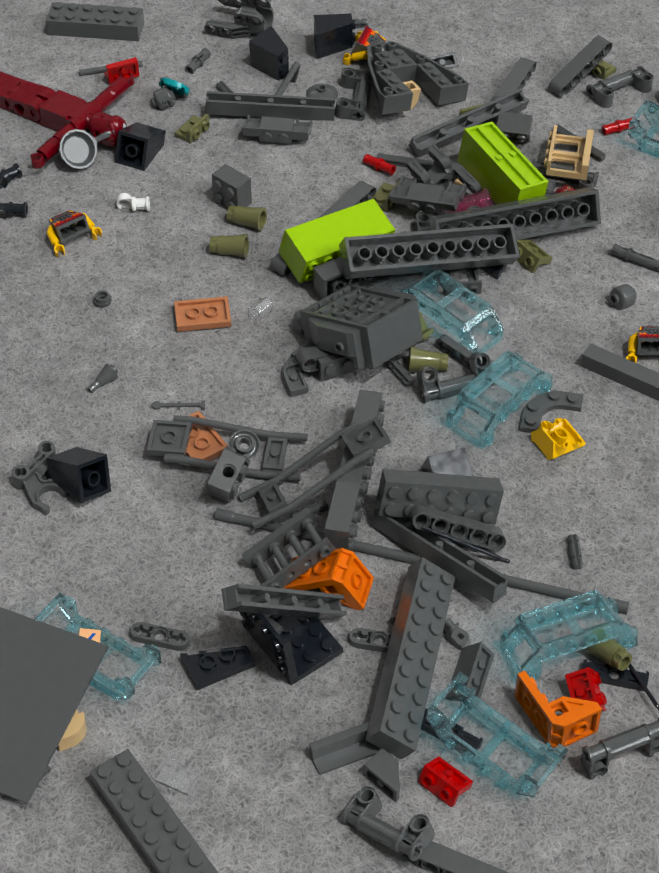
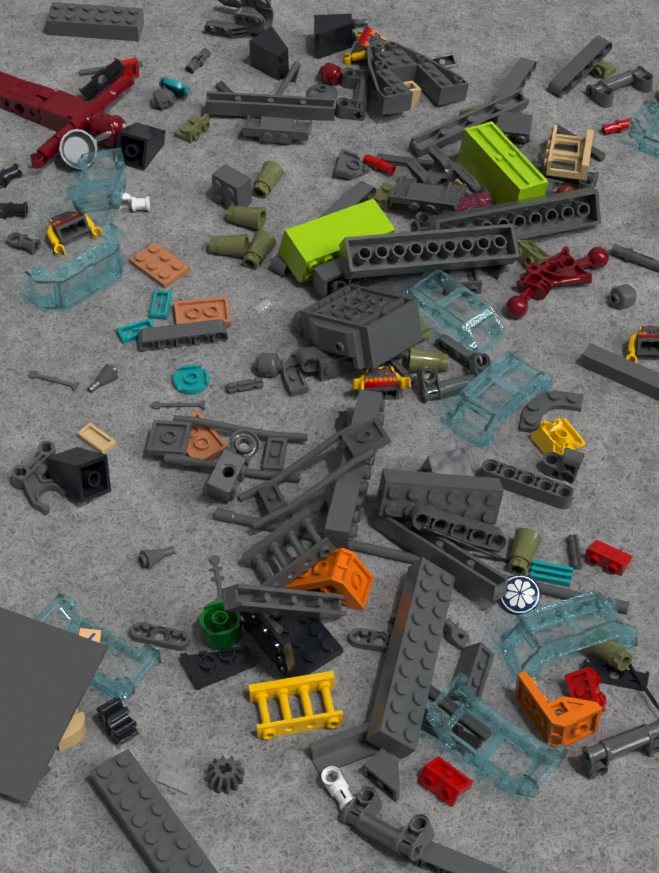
dark grey plate [94,290,112,307] -> none
none -> dark grey connector [7,232,41,254]
none -> clear light blue windscreen [25,223,126,312]
none -> dark grey piece [29,371,80,392]
none -> clear light blue windscreen [67,148,127,215]
none -> tan tile [76,423,117,454]
none -> black piece [79,58,125,101]
none -> black gear [96,697,139,745]
none -> teal tile [116,318,155,344]
none -> nougat plate [129,242,191,289]
none -> dark grey beam [137,319,228,352]
none -> dark grey cone [138,546,175,570]
none -> teal tile [149,290,172,320]
none -> teal tile [173,365,210,395]
none -> green brick [199,600,242,649]
none -> dark grey gear [207,755,245,794]
none -> dark grey piece [210,555,225,601]
none -> dark grey axle [227,377,264,394]
none -> olive plant [243,230,276,270]
none -> yellow fence [249,671,343,740]
none -> olive plant [252,161,284,199]
none -> dark grey head [255,353,283,377]
none -> dark red head [318,62,342,86]
none -> white connector [321,766,354,812]
none -> dark grey plate [334,149,370,179]
none -> pearl dark grey piece [334,410,347,432]
none -> torso [352,363,411,400]
none -> dark grey axle [428,684,492,741]
none -> dark grey beam [481,459,574,509]
none -> dish [500,574,541,615]
none -> dark red piece [505,247,609,319]
none -> olive plant [508,528,542,575]
none -> teal tile [530,560,573,587]
none -> dark grey piece [541,447,584,484]
none -> red bracket [585,539,633,576]

